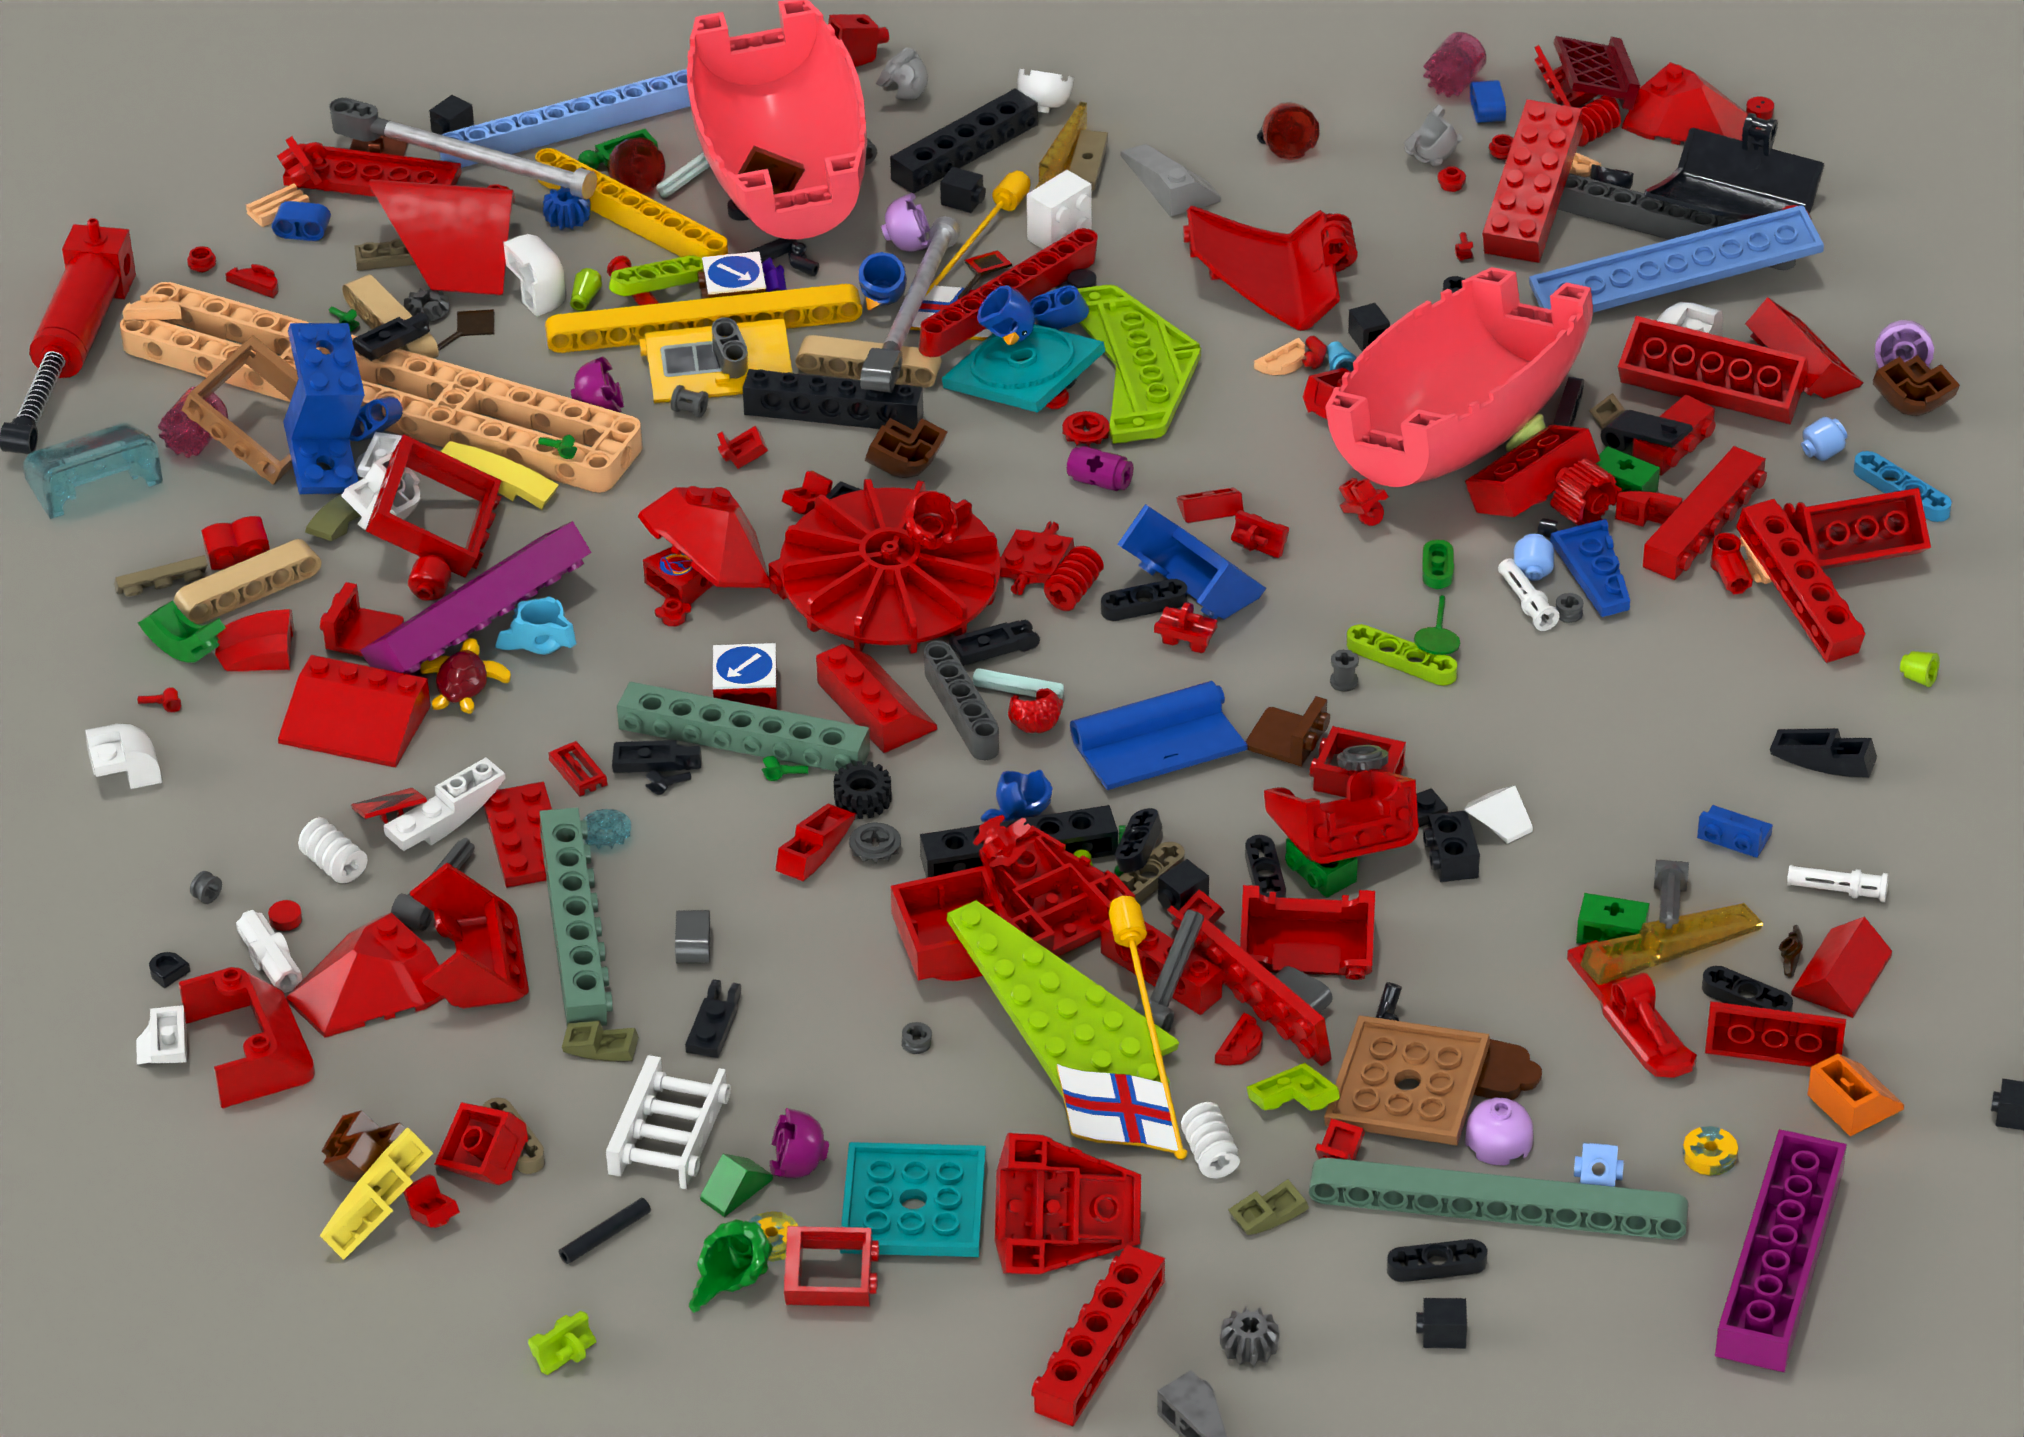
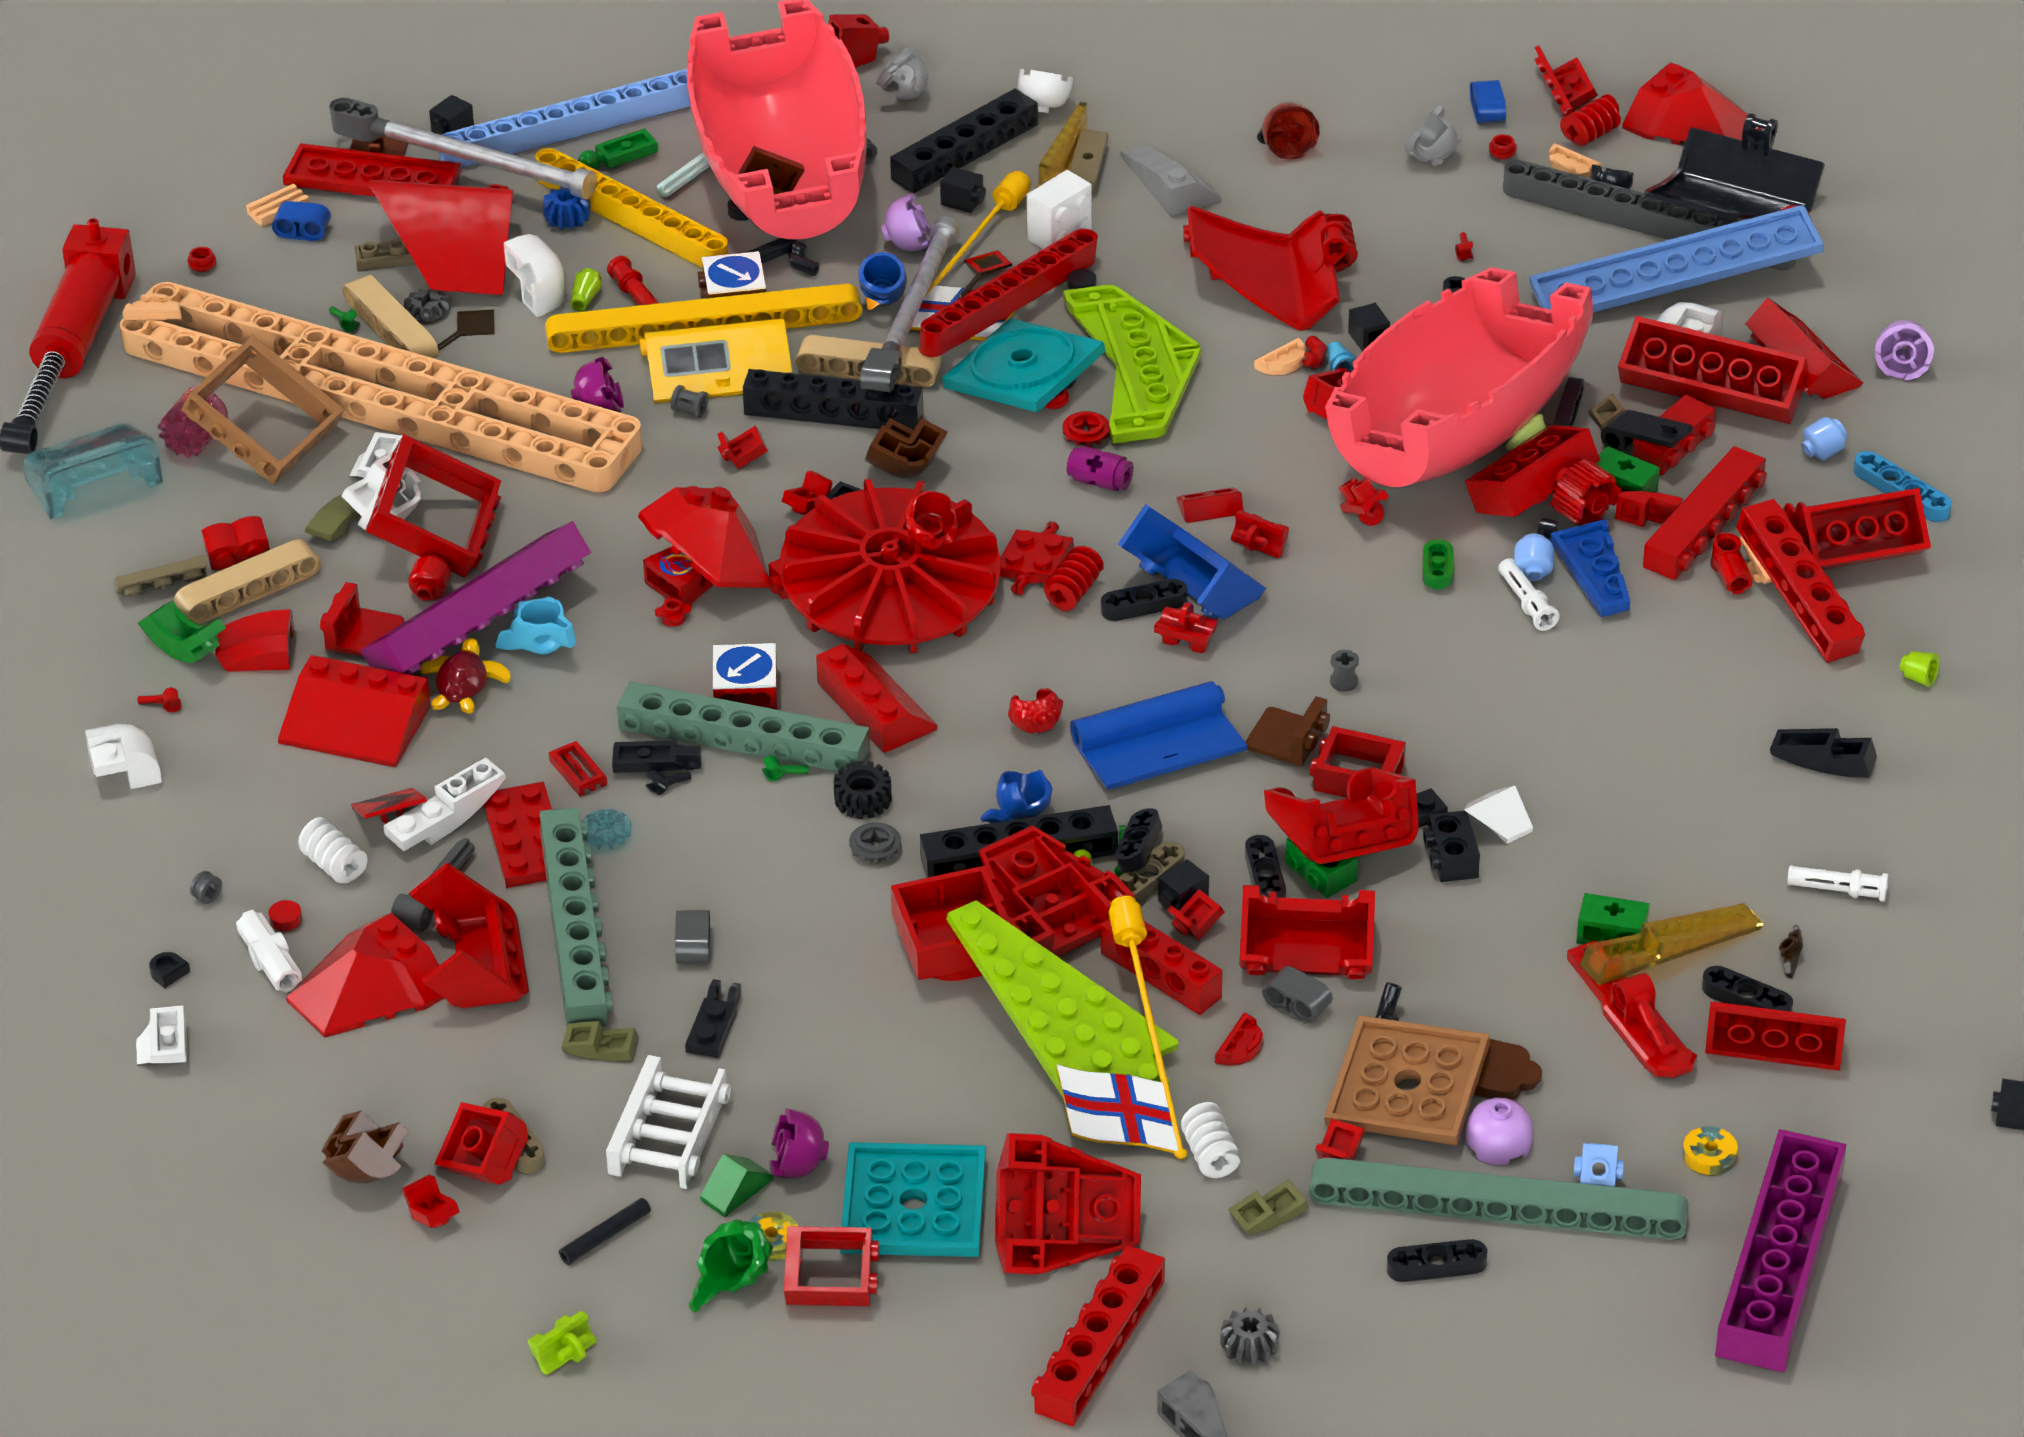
red windscreen [179,967,315,1108] -> none
red tile [225,264,278,298] -> none
red hips [277,136,327,187] -> none
blue bracket [283,323,365,494] -> none
light yellow slope [320,1127,433,1260] -> none
blue beam [349,397,403,441] -> none
black hinge [352,312,430,361] -> none
light yellow slope [441,441,559,510] -> none
green hand [538,435,577,459] -> none
clear red cylinder [607,137,666,194] -> none
lime beam [609,256,703,296] -> none
dark grey beam [711,317,748,379] -> none
dark purple bar [762,257,787,292] -> none
red slope [775,804,855,881] -> none
dark grey bush [901,1022,932,1054] -> none
dark grey beam [924,640,999,761] -> none
black hinge [949,619,1040,666] -> none
light aqua axle [973,668,1064,699] -> none
red piece [973,815,1030,868] -> none
blue piece [977,285,1035,345] -> none
blue beam [1030,285,1089,330] -> none
dark grey axle [1134,910,1204,1033] -> none
red plate [1183,908,1332,1066] -> none
lime plate [1247,1063,1340,1111] -> none
dark grey gear [1337,745,1388,771] -> none
lime beam [1346,624,1458,686] -> none
green piece [1414,595,1460,655] -> none
black brick [1416,1298,1467,1349] -> none
clear pink gear [1423,32,1486,98] -> none
red plate [1438,166,1466,192] -> none
brick [1482,99,1583,263] -> none
dark red fence [1554,36,1640,110] -> none
dark grey bush [1556,593,1584,623] -> none
dark grey axle [1654,859,1689,929] -> none
blue bracket [1697,805,1773,858] -> none
red tile [1746,96,1774,120] -> none
red slope [1791,916,1892,1018] -> none
orange slope [1808,1054,1904,1137] -> none
reddish brown brick [1873,355,1960,416] -> none

